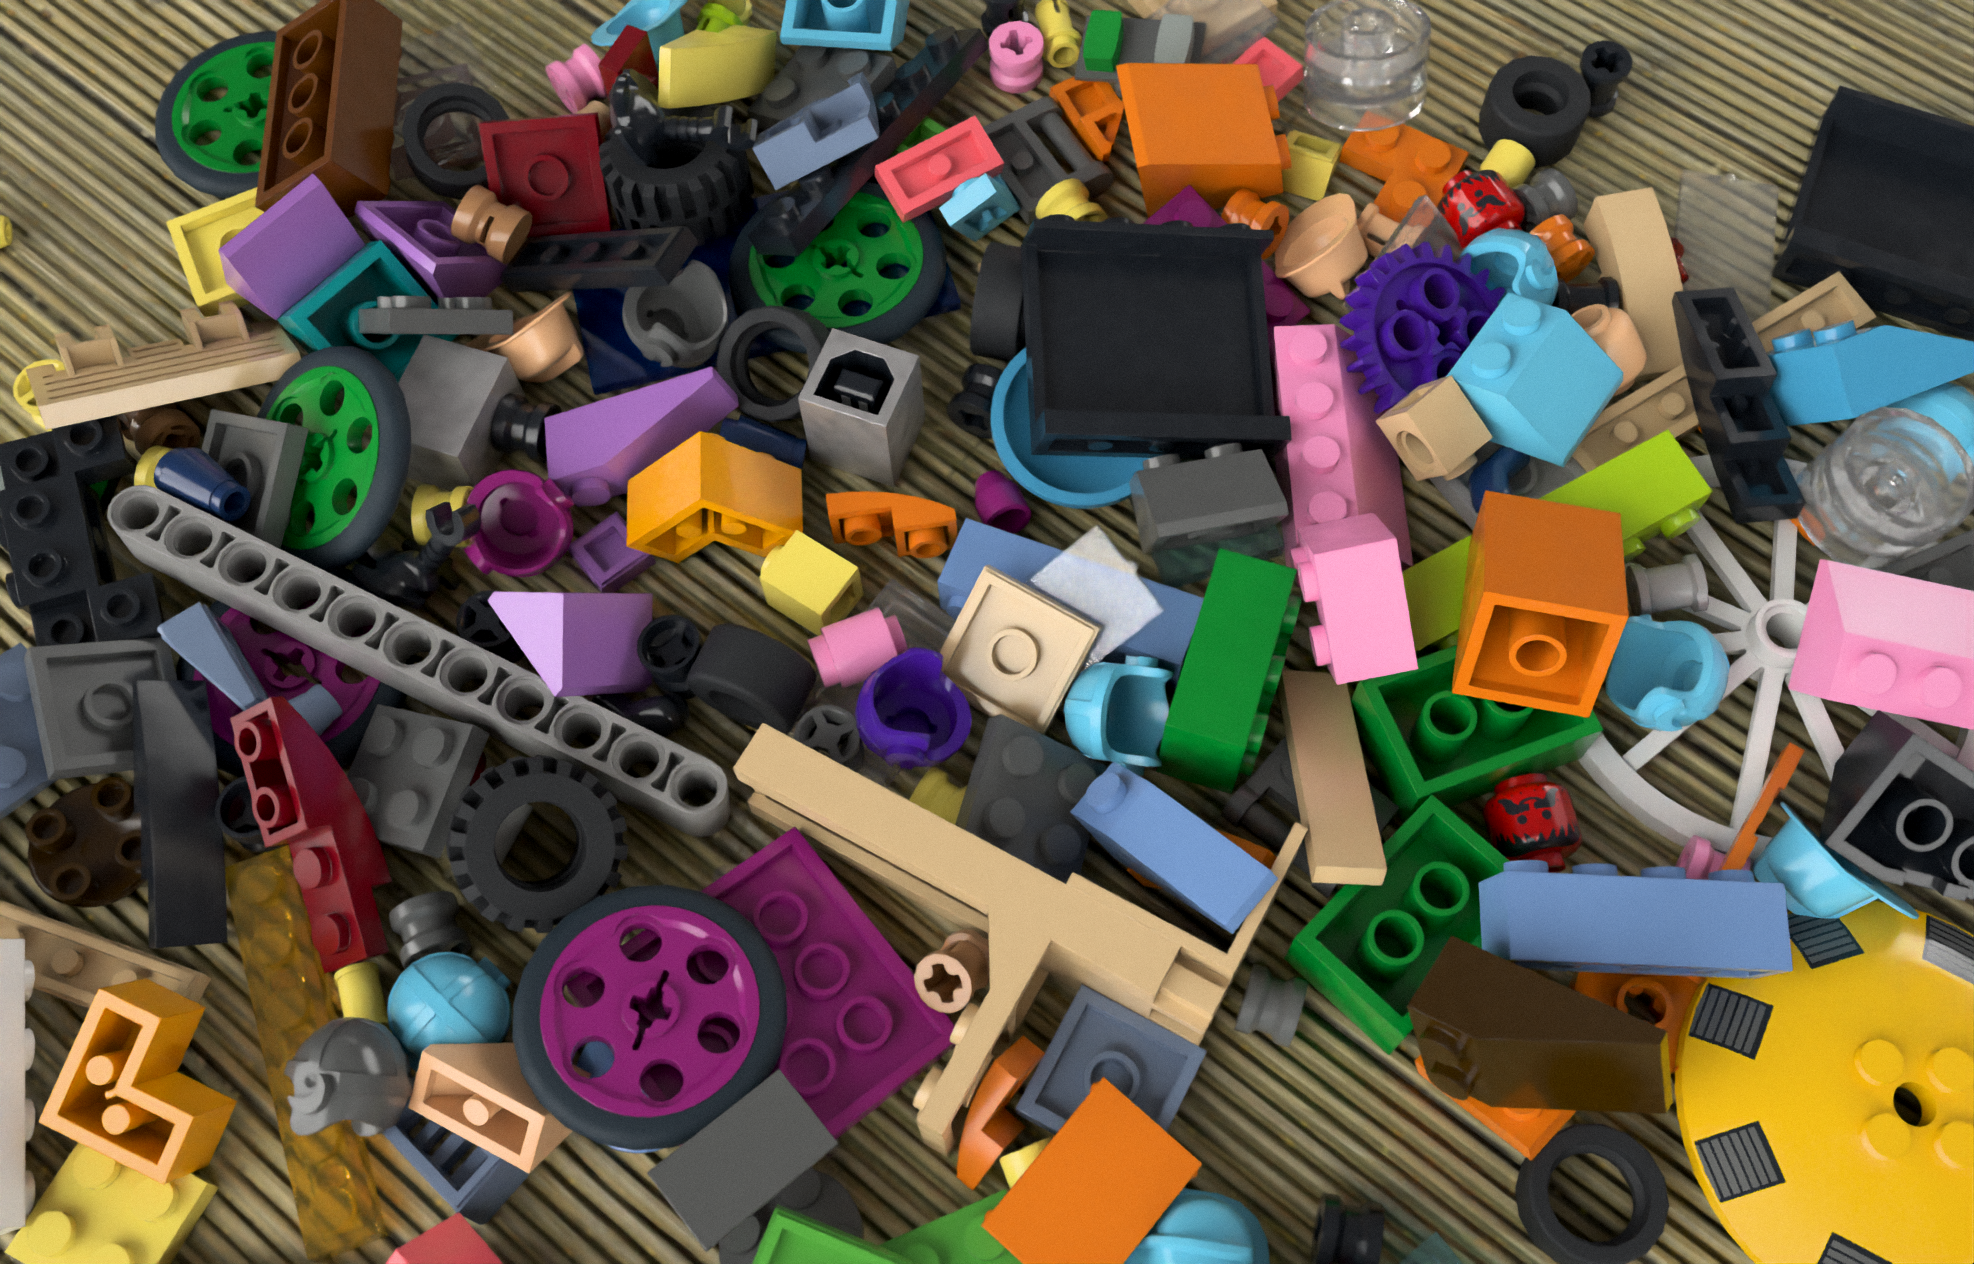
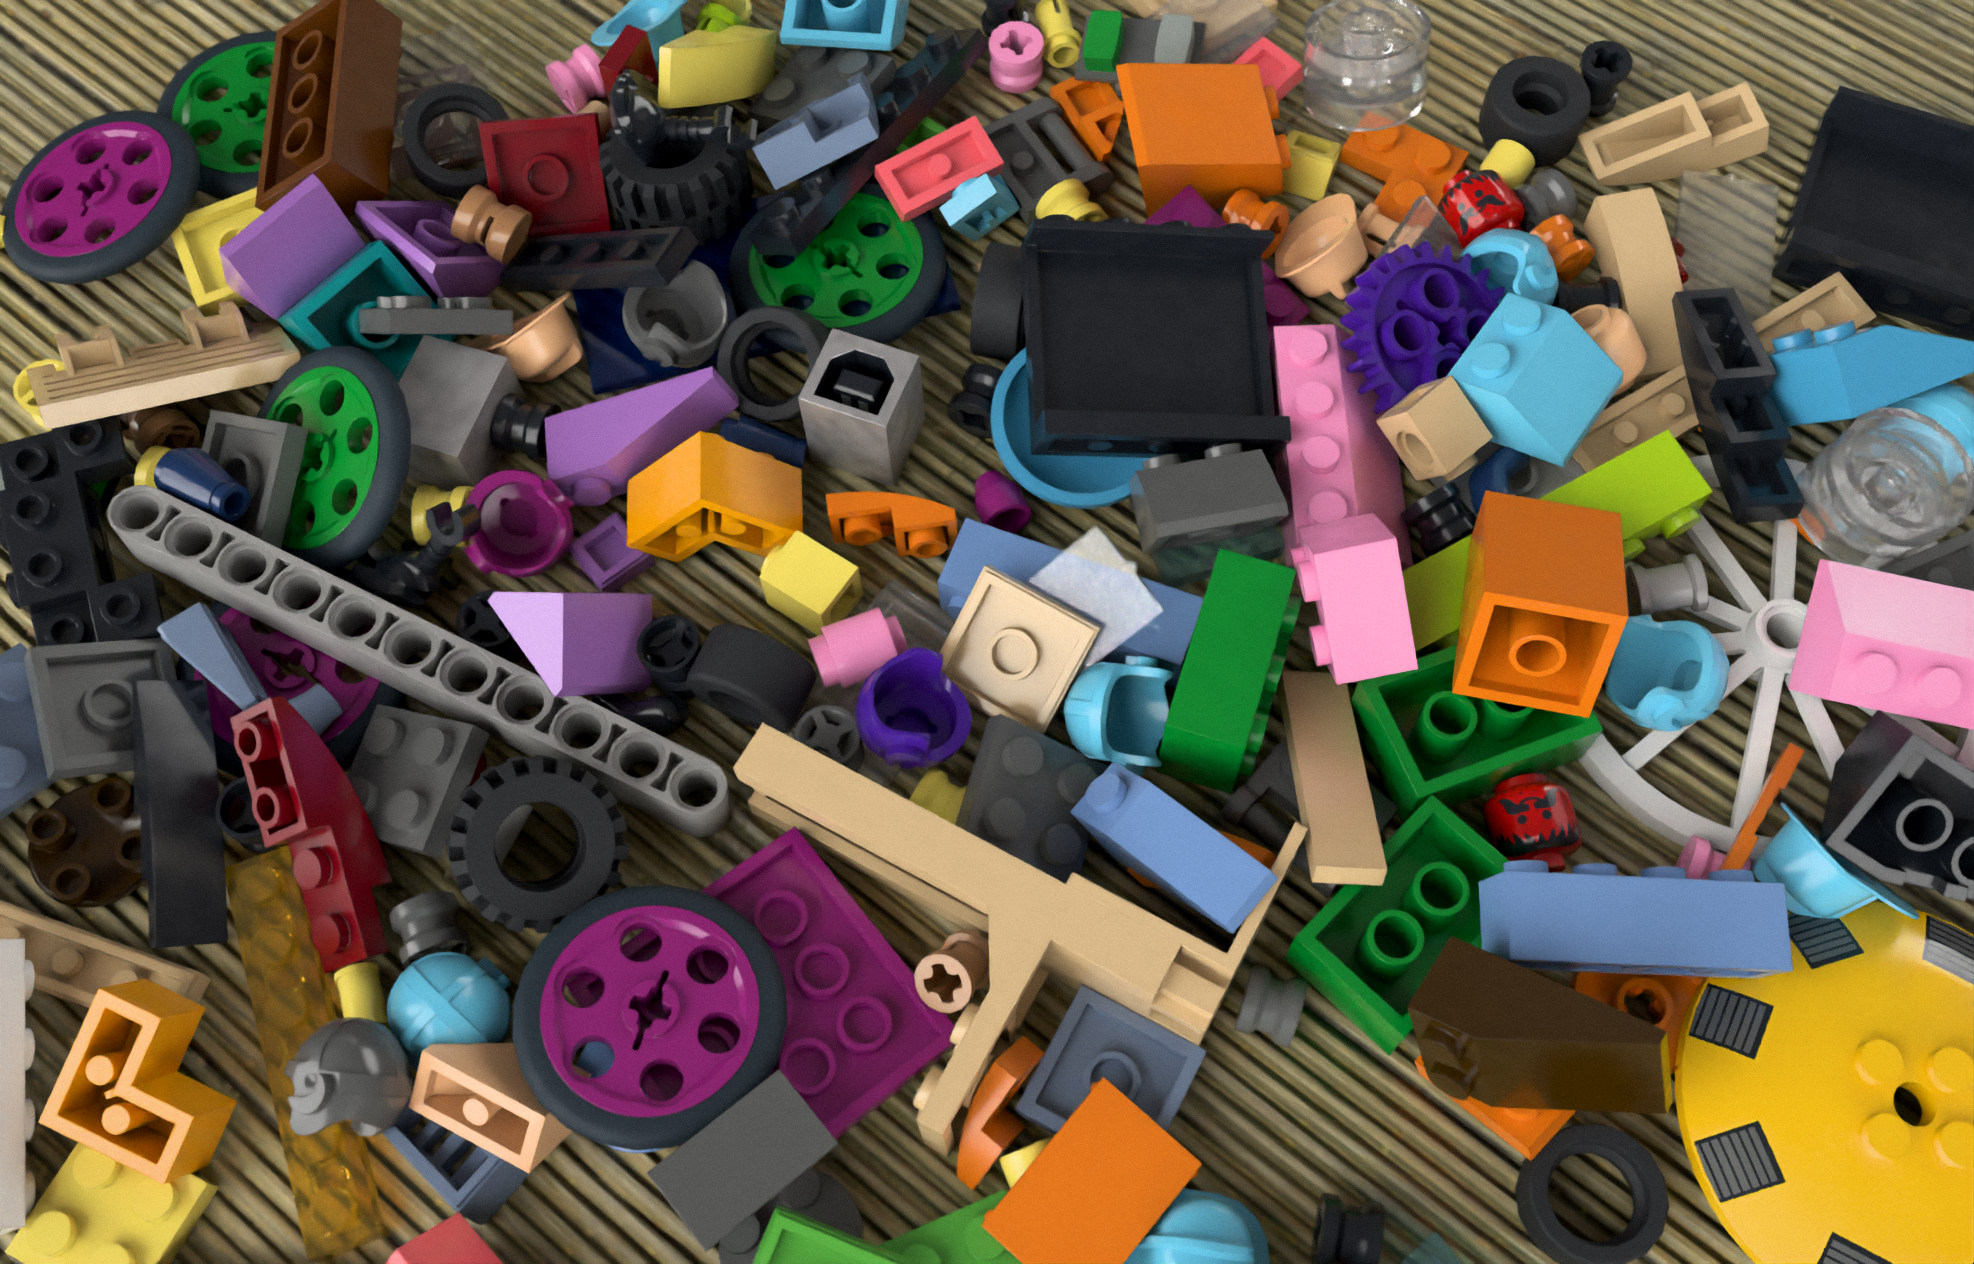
none -> wedge [2,110,200,285]
none -> black wheel [1400,481,1477,557]
none -> tan slope [1578,81,1769,186]

